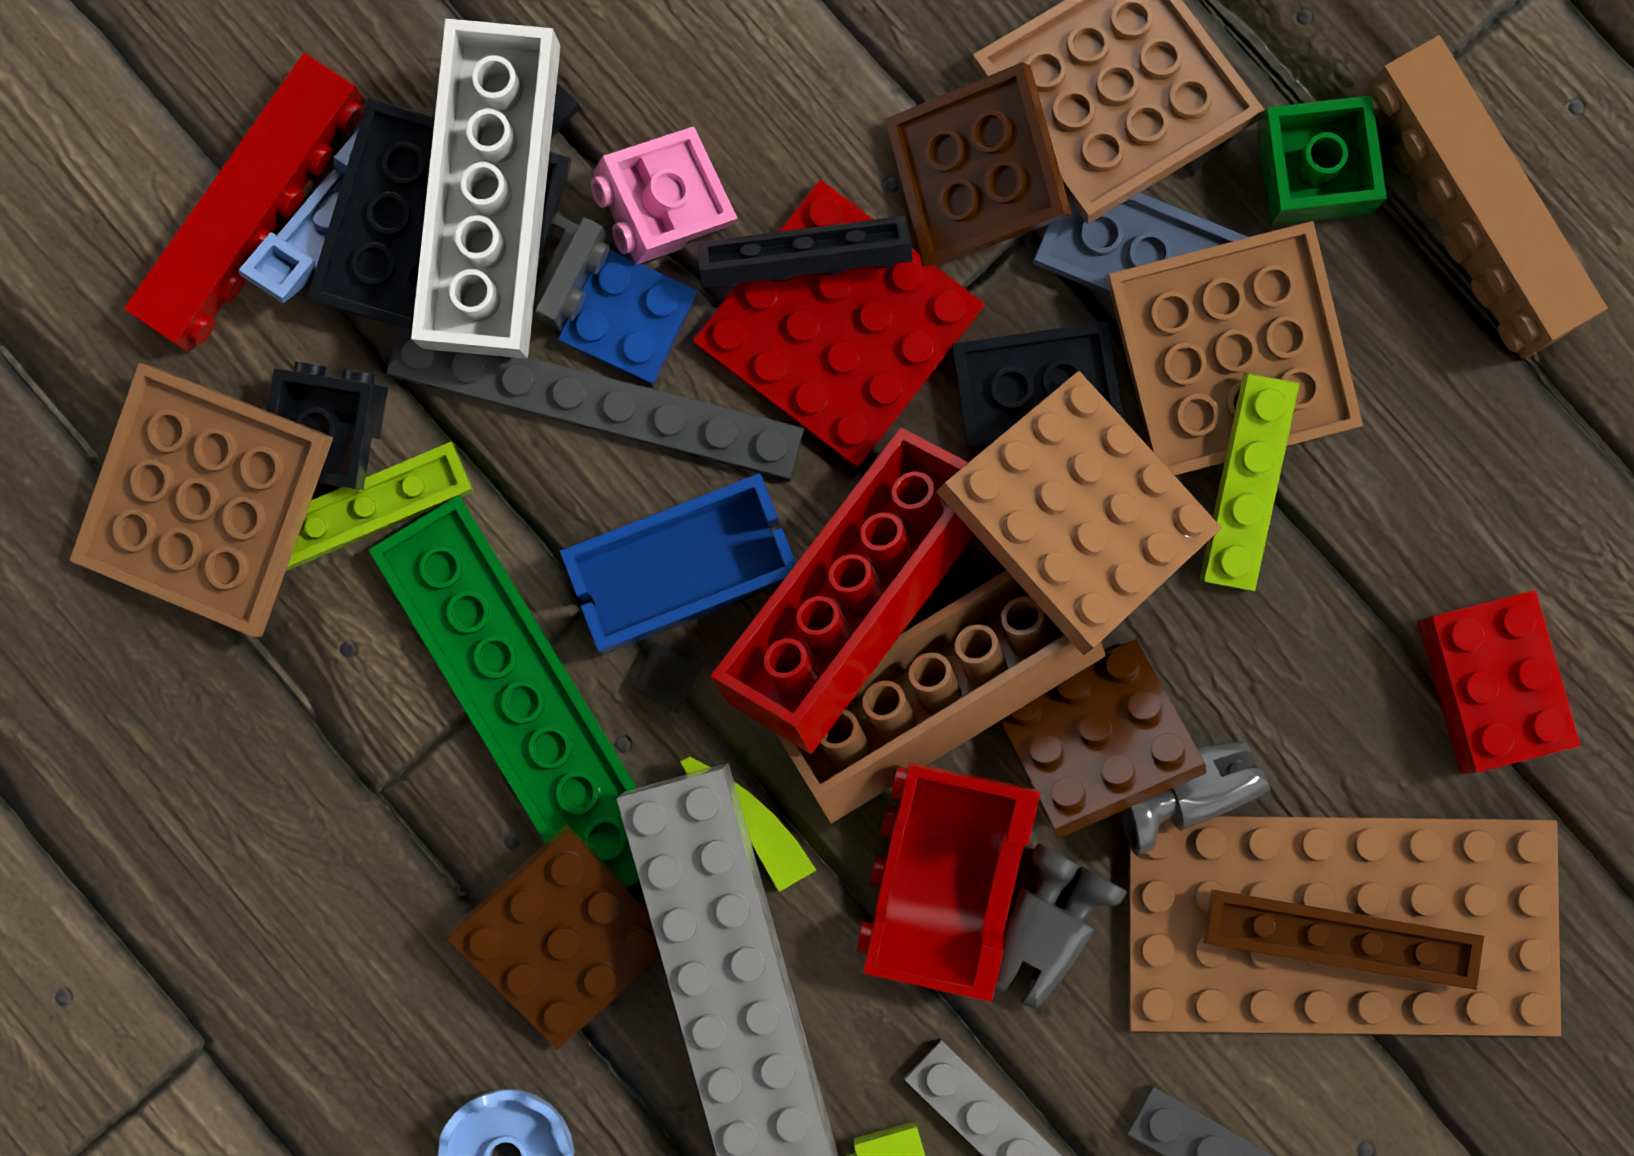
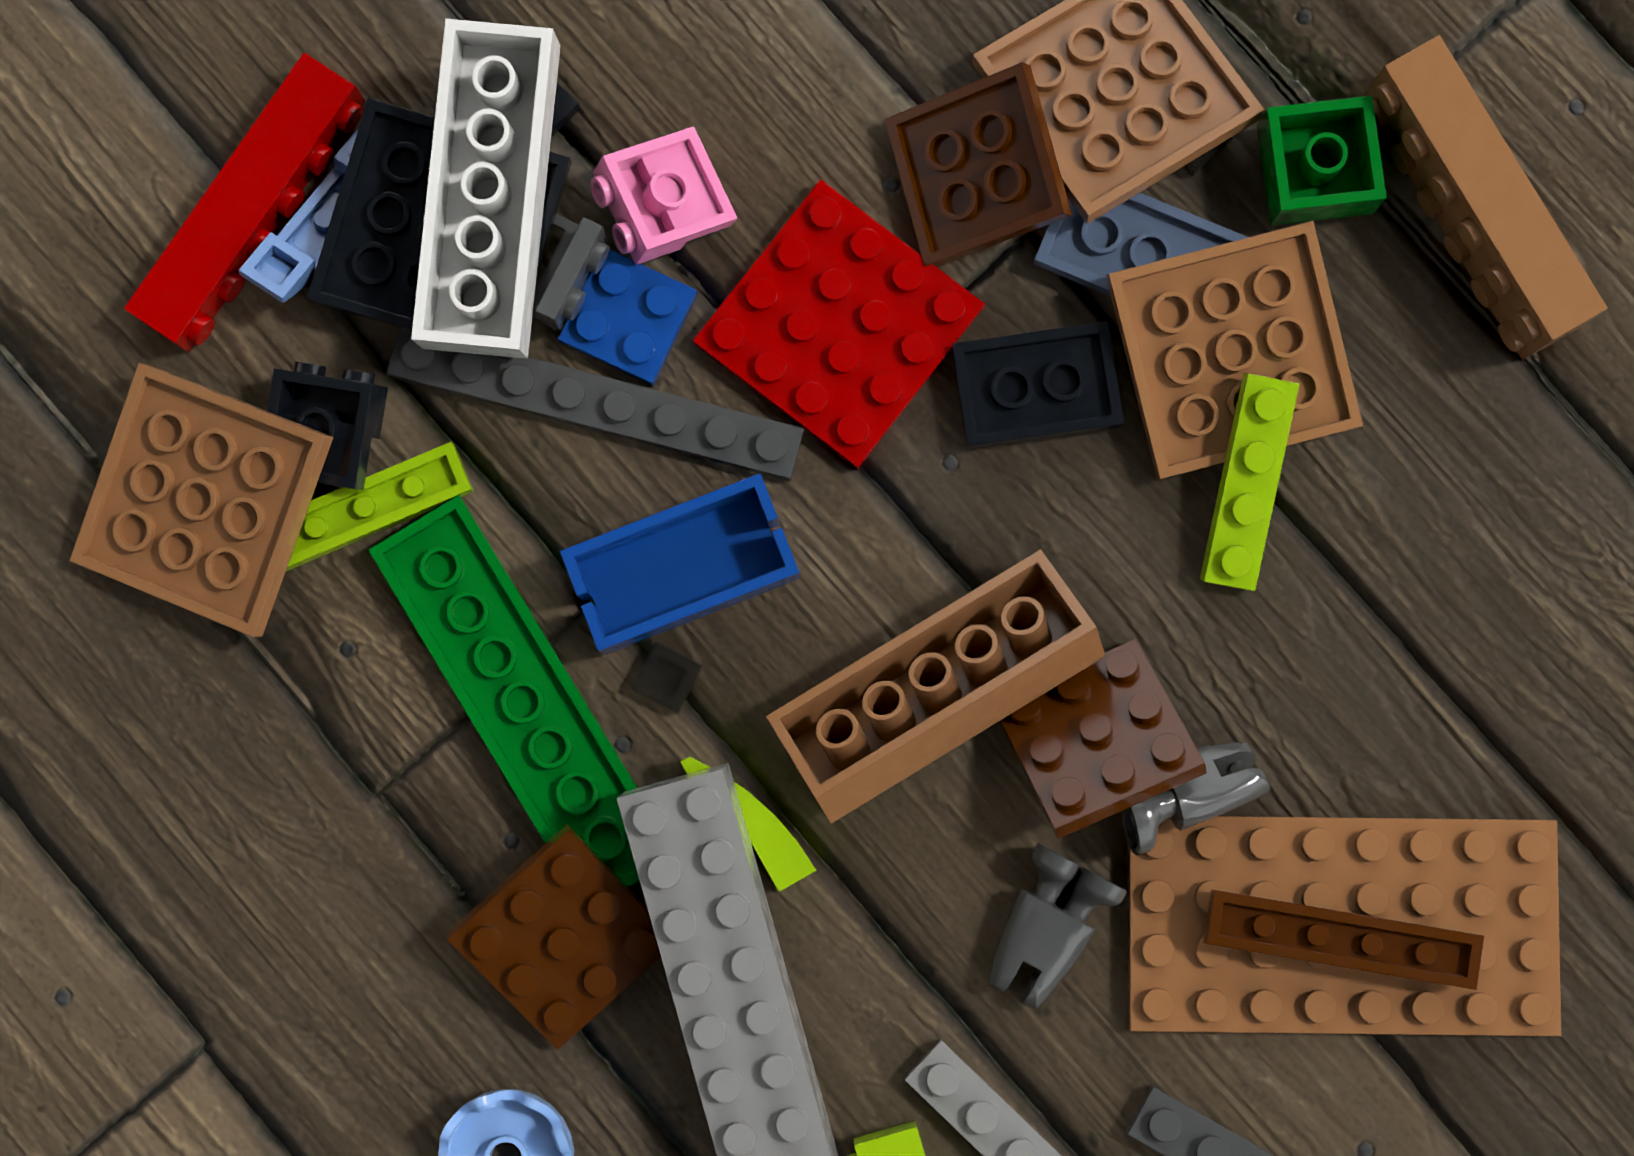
black plate [697,216,913,288] -> none
red brick [711,428,975,754] -> none
red cylinder [856,762,1040,1002] -> none
medium nougat plate [936,371,1222,656] -> none
red brick [1417,590,1581,774] -> none

